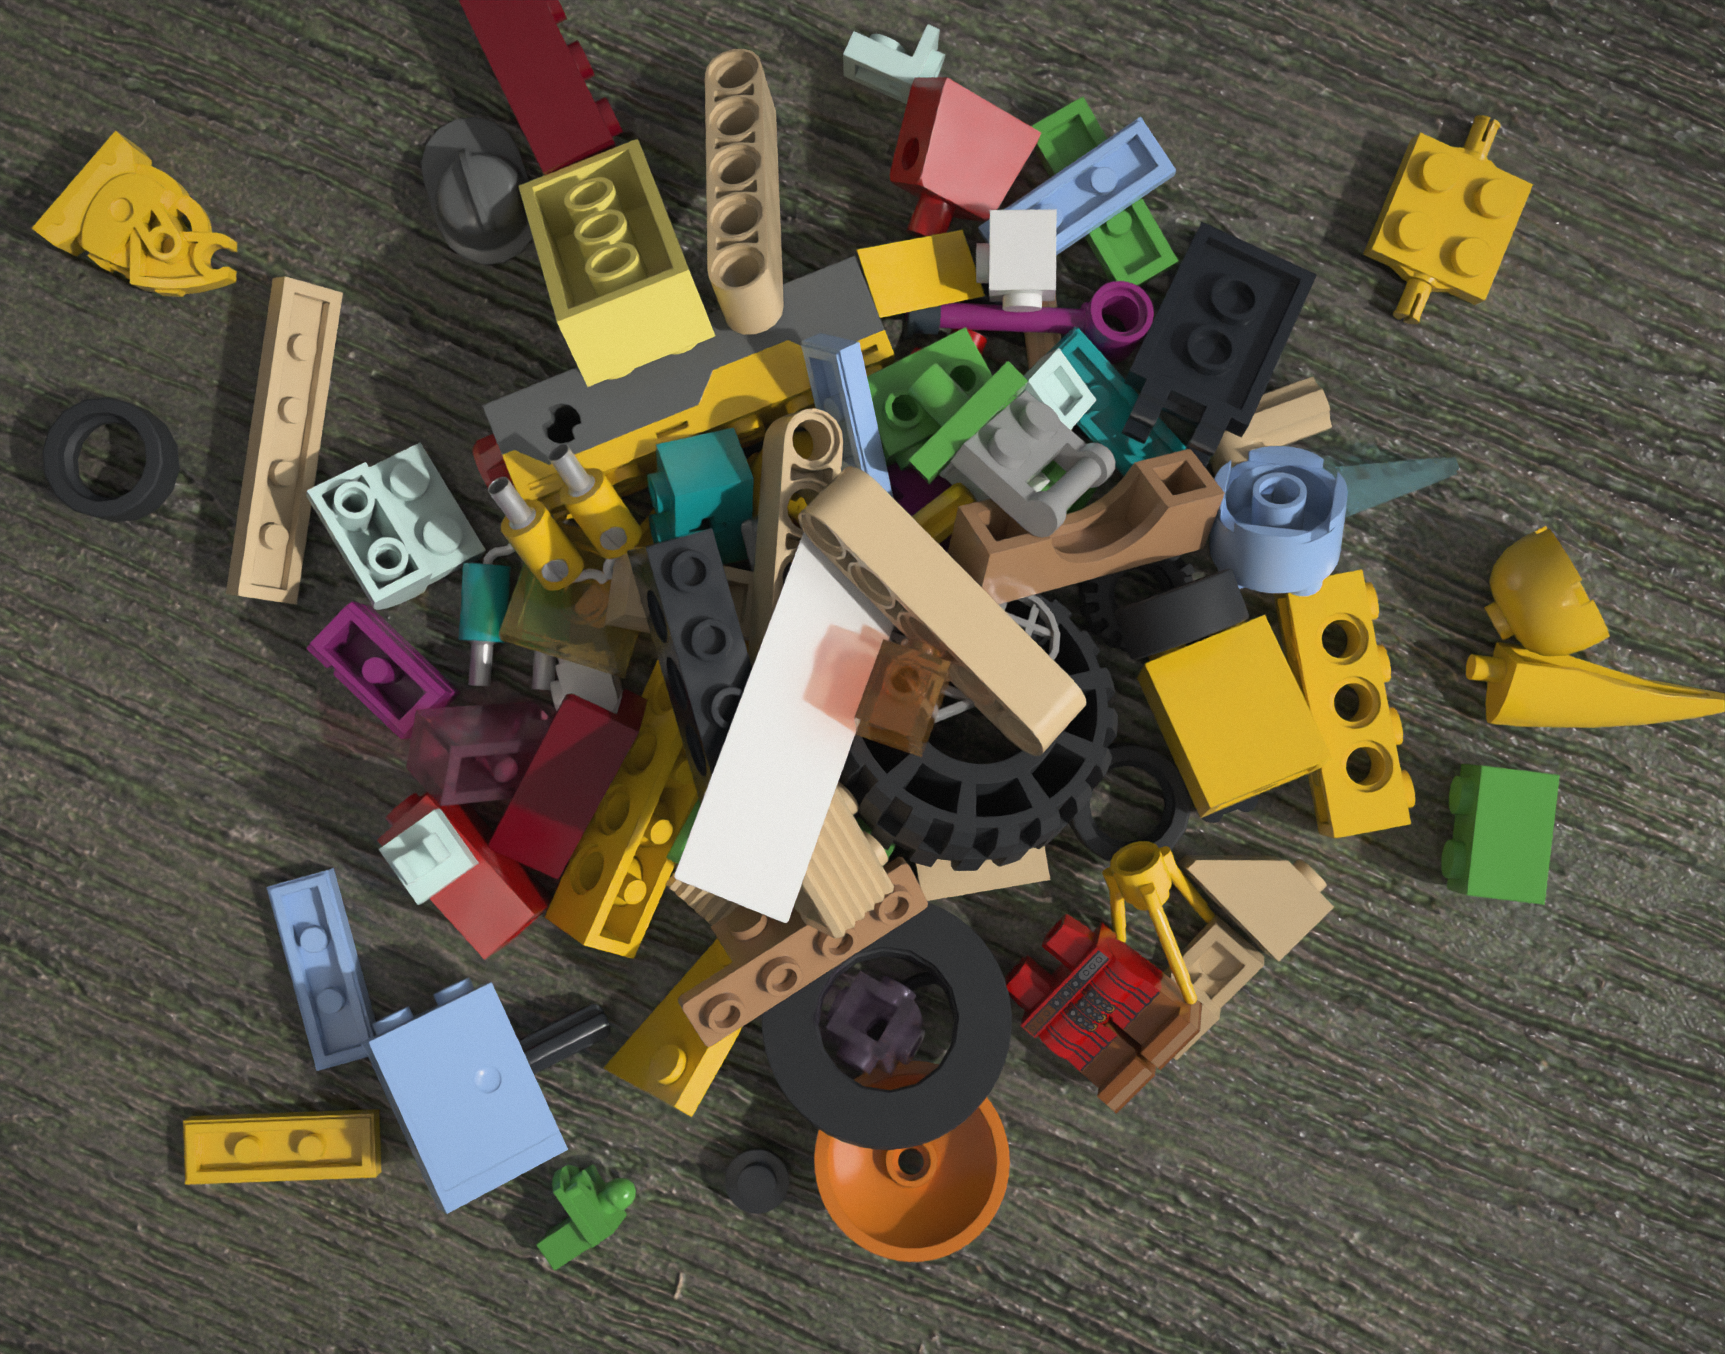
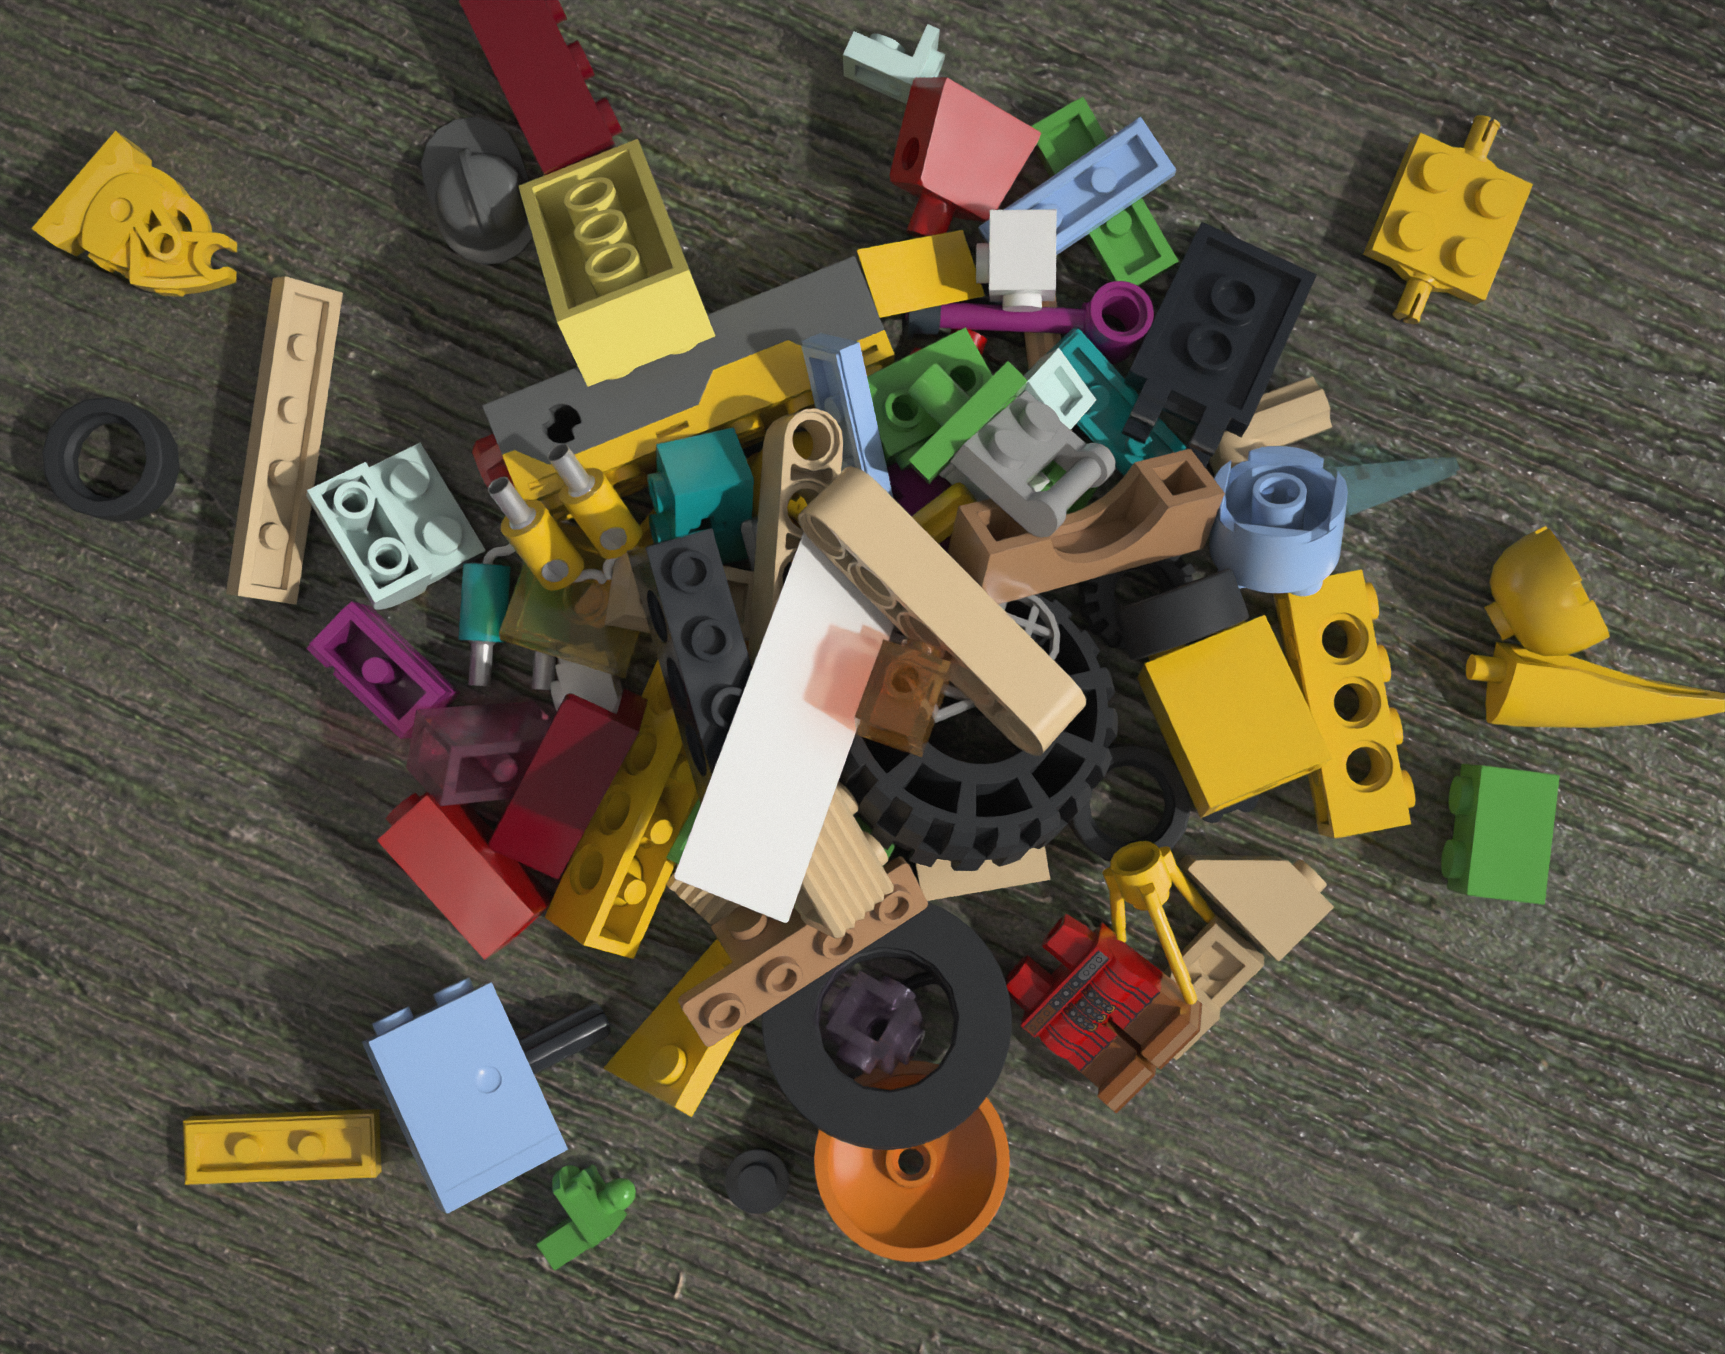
light blue tile [266,868,377,1071] -> none
light aqua tile [379,809,479,905] -> none
tan beam [705,49,784,335] -> none

